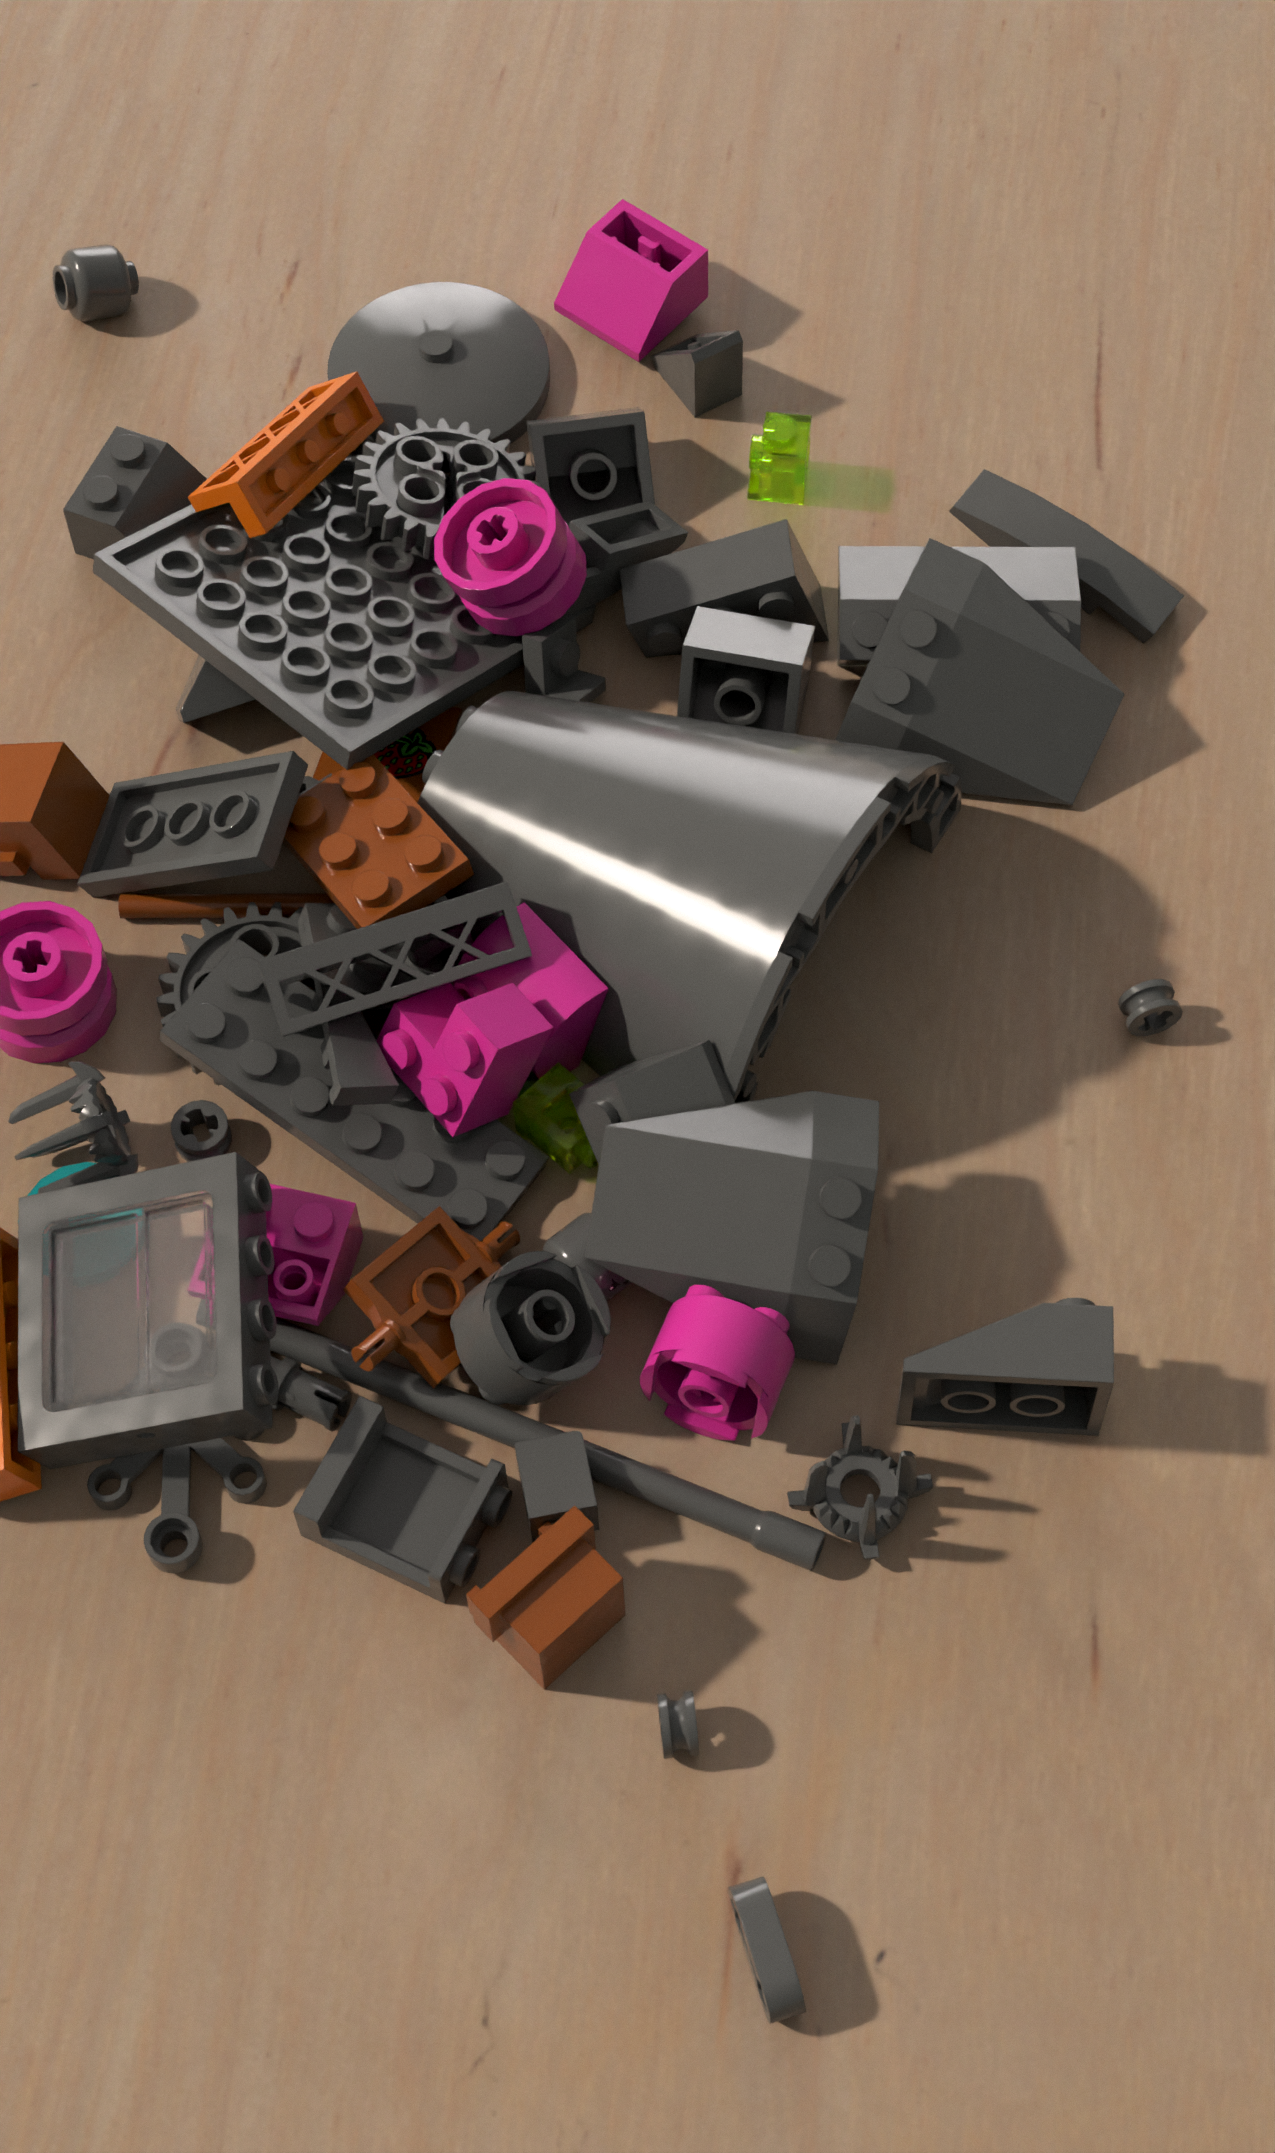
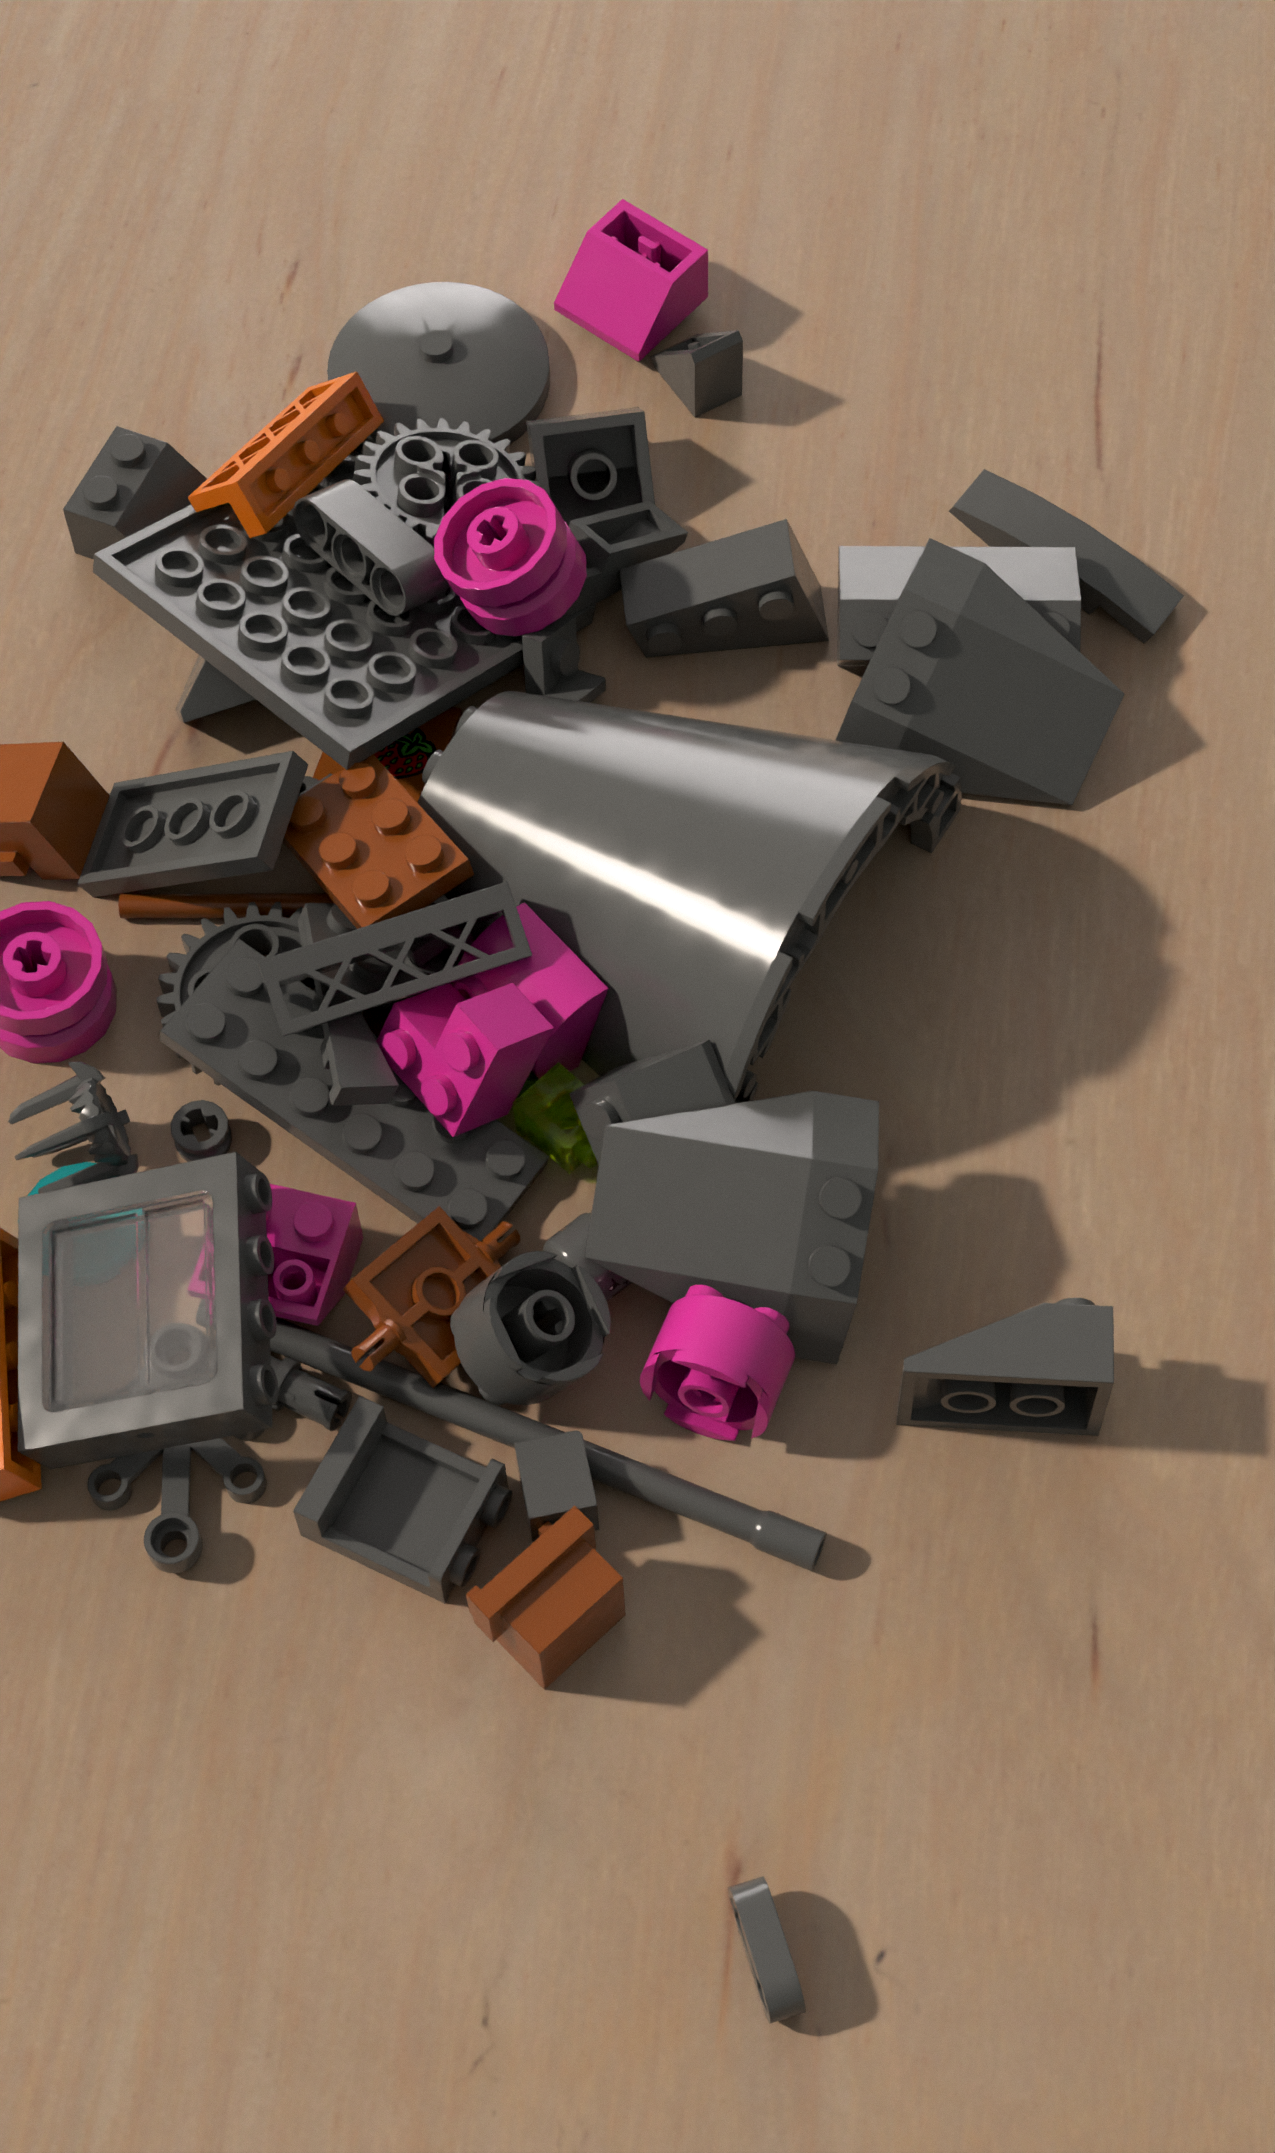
dark grey head [53,244,139,322] -> none
dark grey bush [657,1691,699,1759] -> none
dark grey slope [677,606,815,734] -> none
clear neon green brick [747,412,812,505] -> none
dark grey piece [787,1415,933,1560] -> none
dark grey bush [1118,979,1183,1036] -> none
none -> dark grey beam [293,479,450,616]

